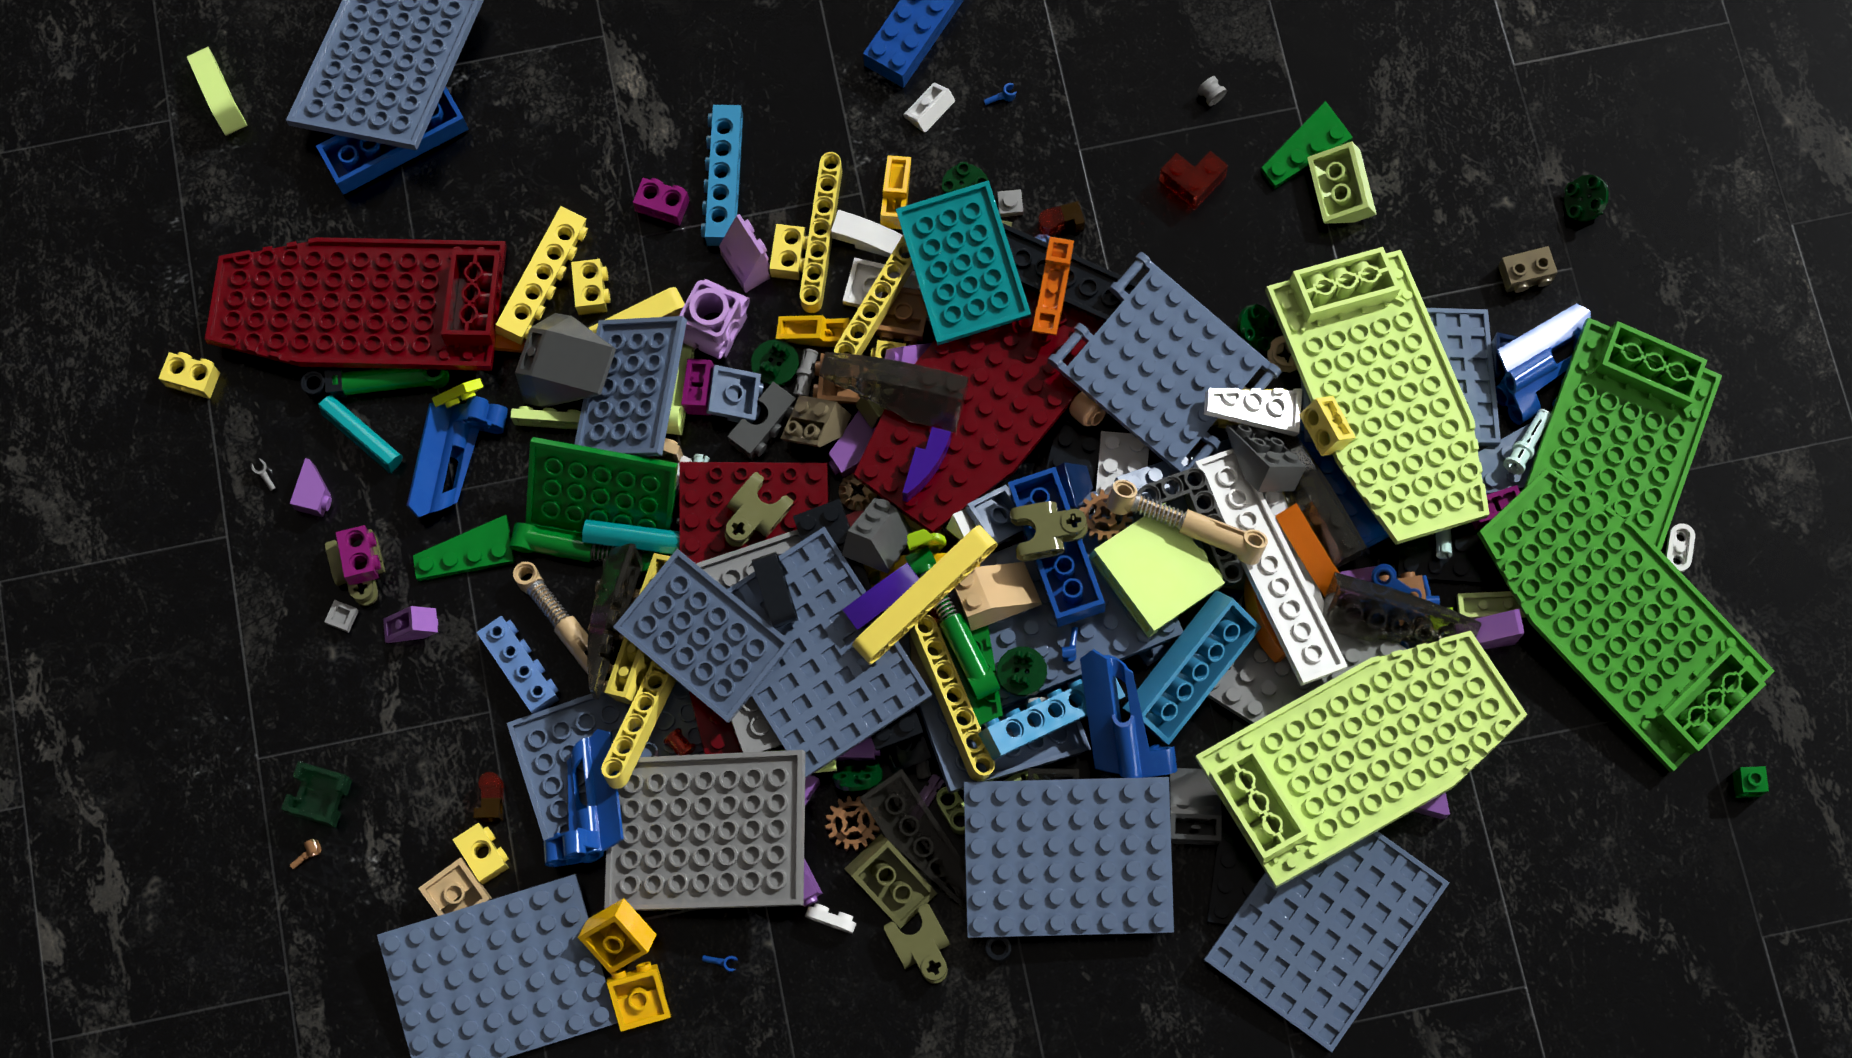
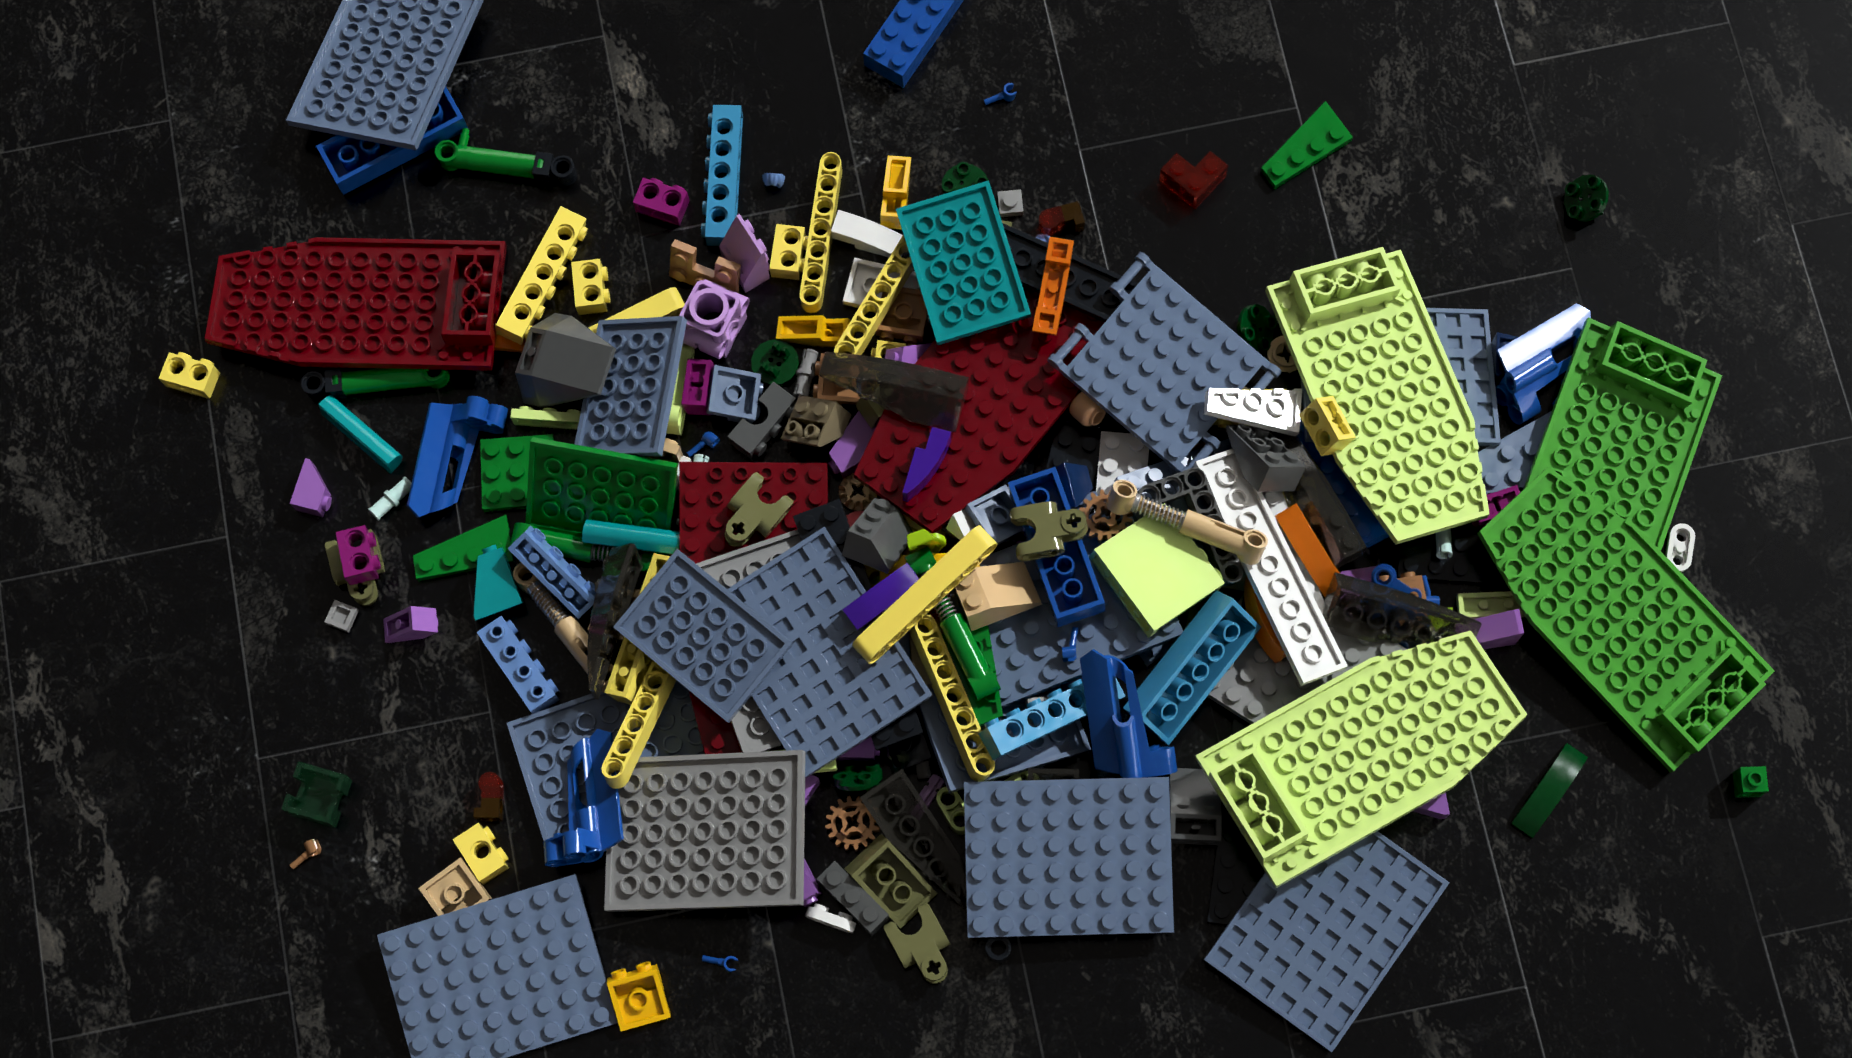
yellowish green beam [187,47,247,136] -> none
light grey hand [250,458,276,491] -> none
neon yellow wing [432,378,483,408] -> none
yellow brick [578,898,657,974] -> none
clear red bush [663,728,696,755] -> none
black beam [752,552,798,628] -> none
white slope [903,82,955,132] -> none
dark green plate [997,647,1047,696] -> none
light grey wheel [1197,76,1227,106] -> none
yellowish green slope [1307,141,1377,224] -> none
dark tan brick [1498,246,1558,293] -> none
light aqua pin [1503,409,1551,475] -> none
none -> light aqua pin [368,477,412,520]
none -> green piece [435,128,577,186]
none -> teal slope [474,544,524,621]
none -> green plate [480,434,554,512]
none -> medium blue brick [507,525,600,619]
none -> medium nougat plate [669,239,741,293]
none -> blue hand [686,431,720,457]
none -> medium blue piece [762,173,785,188]
none -> dark grey arch [817,861,890,936]
none -> dark green slope [1511,743,1588,839]

